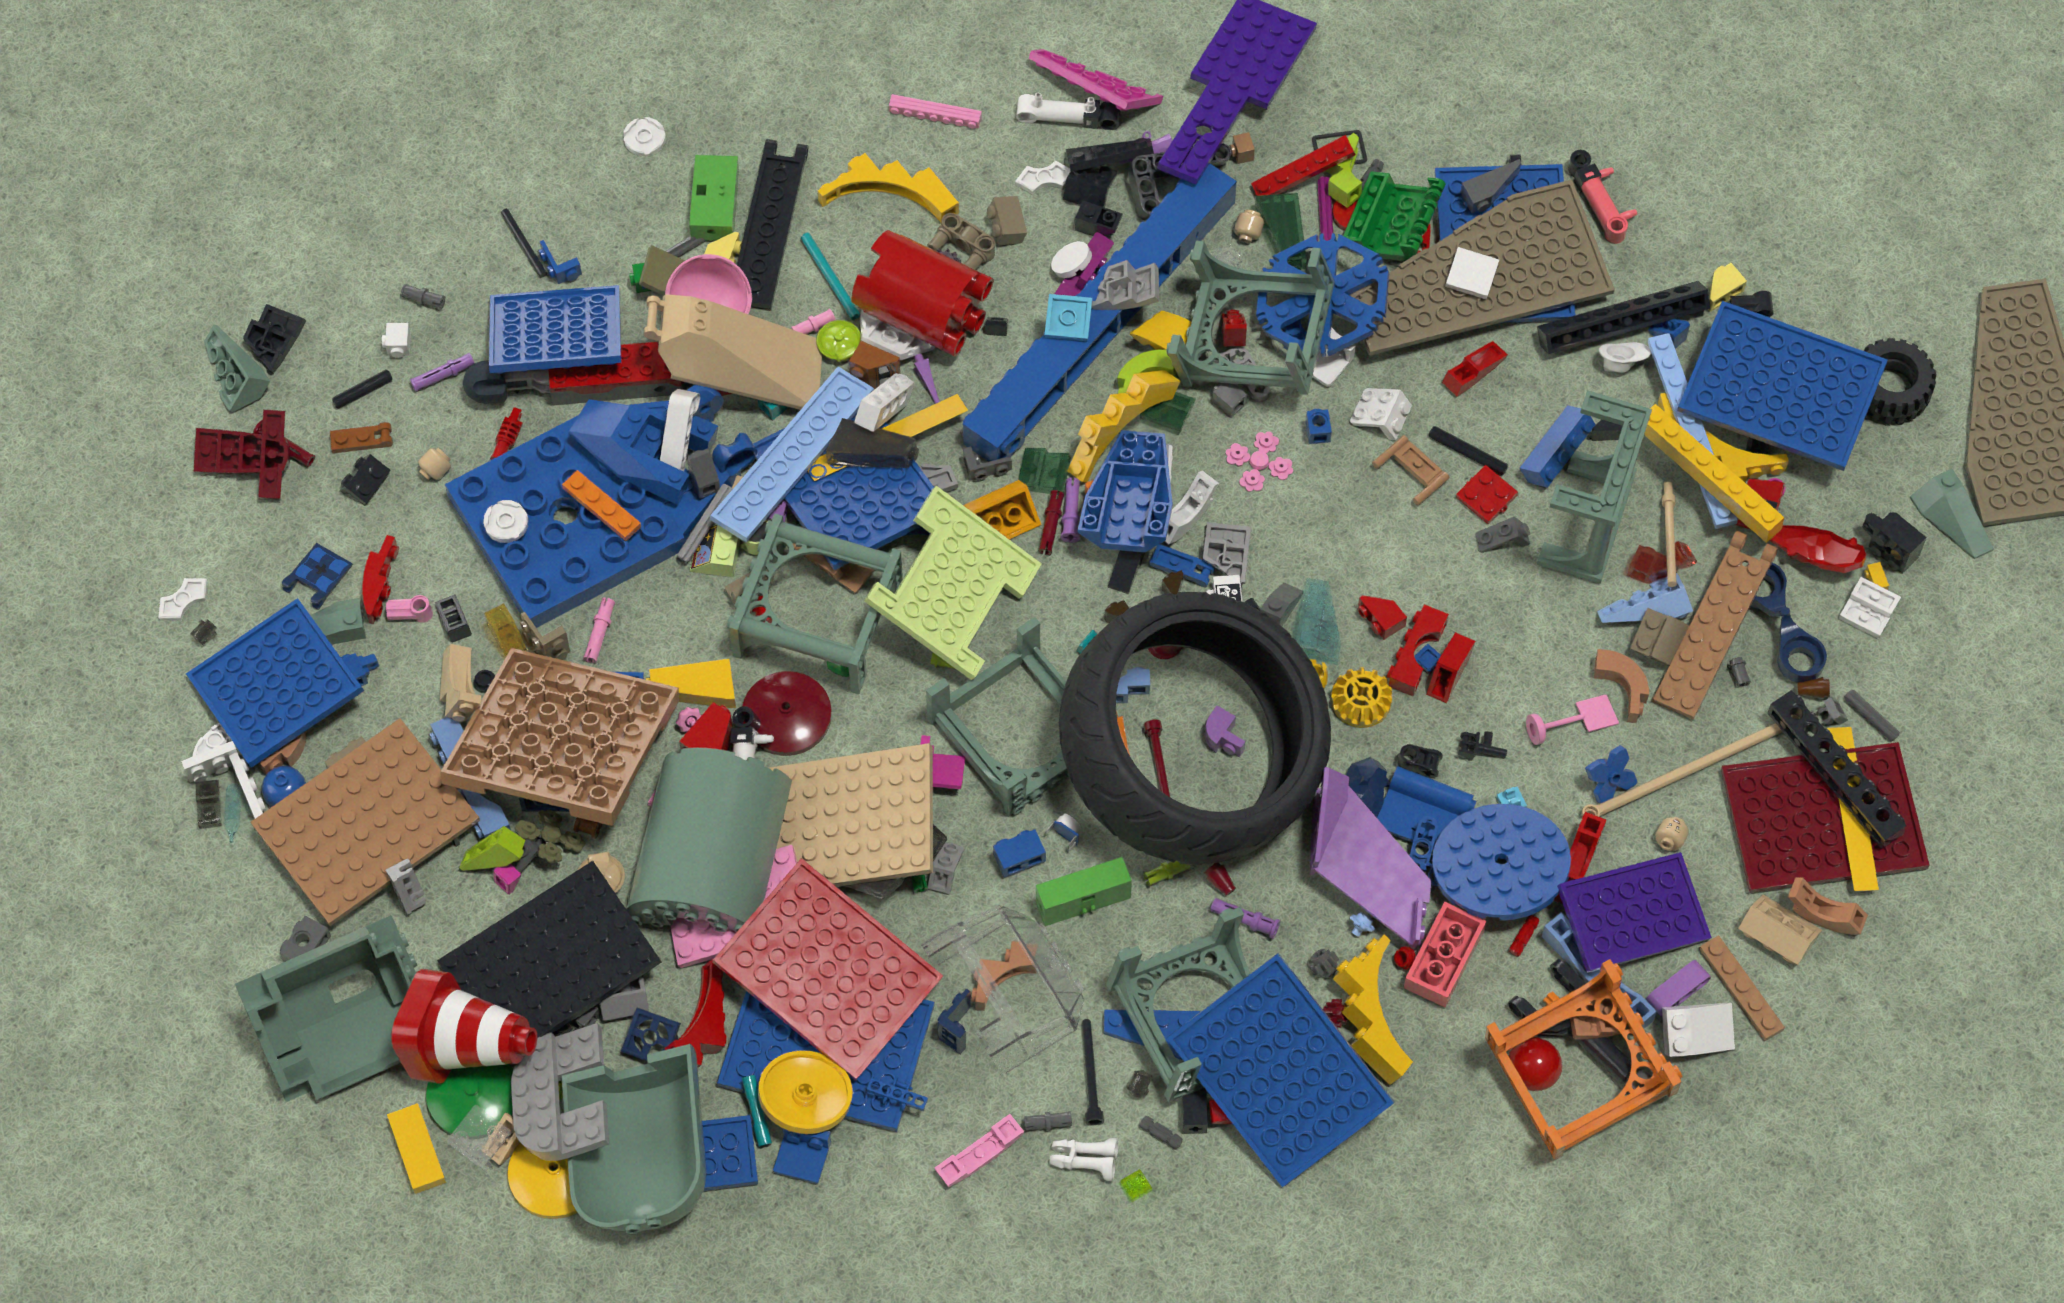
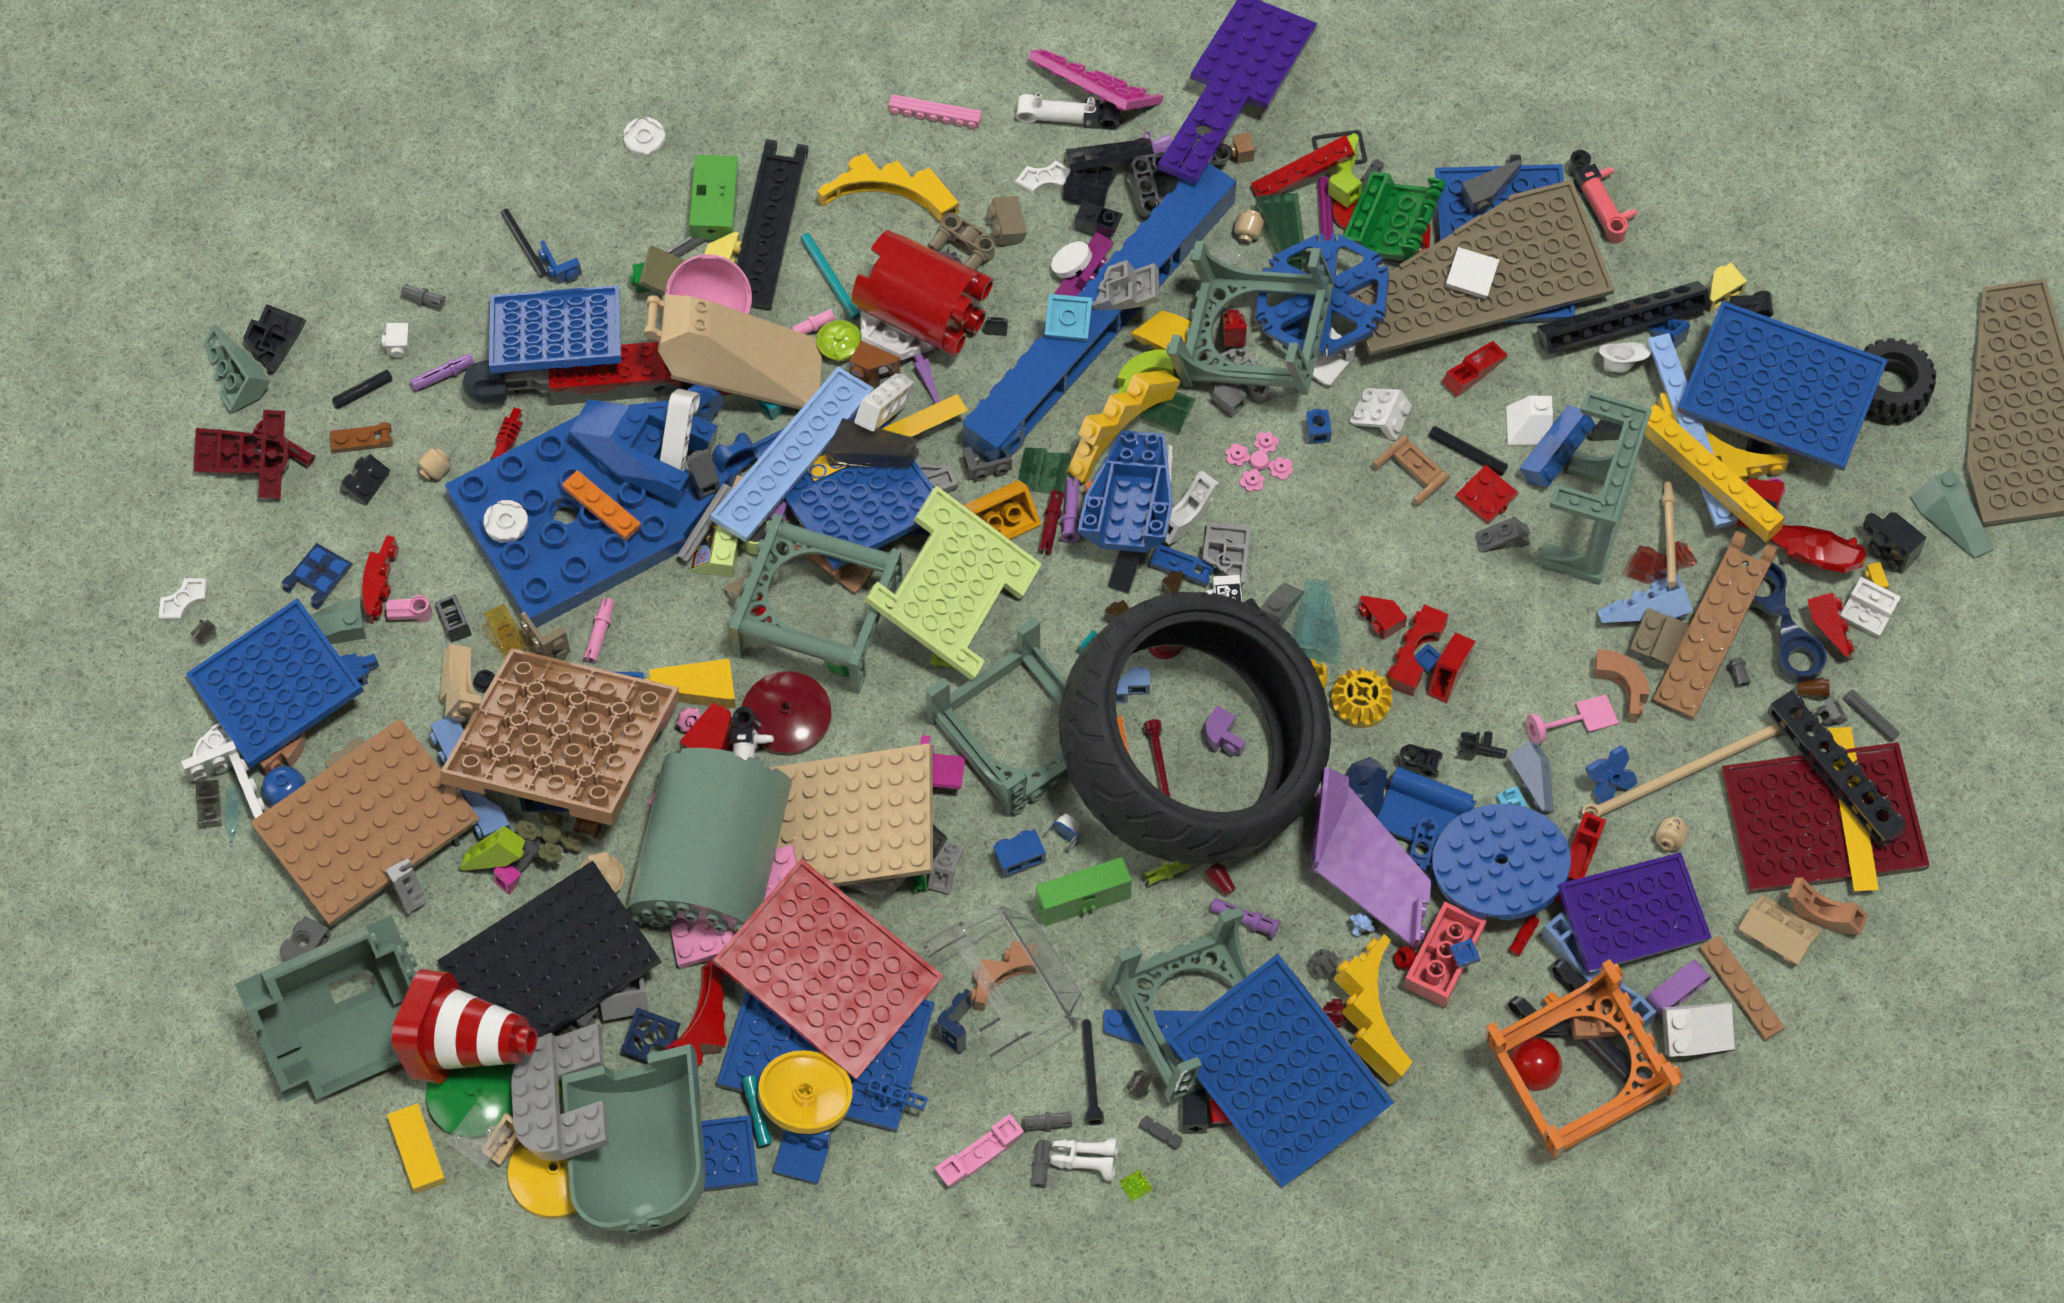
none -> dark grey axle [1031,1140,1051,1188]
none -> blue tile [1450,938,1481,969]
none -> white slope [1506,396,1553,446]
none -> sand blue slope [1508,741,1554,813]
none -> red slope [1807,592,1855,660]

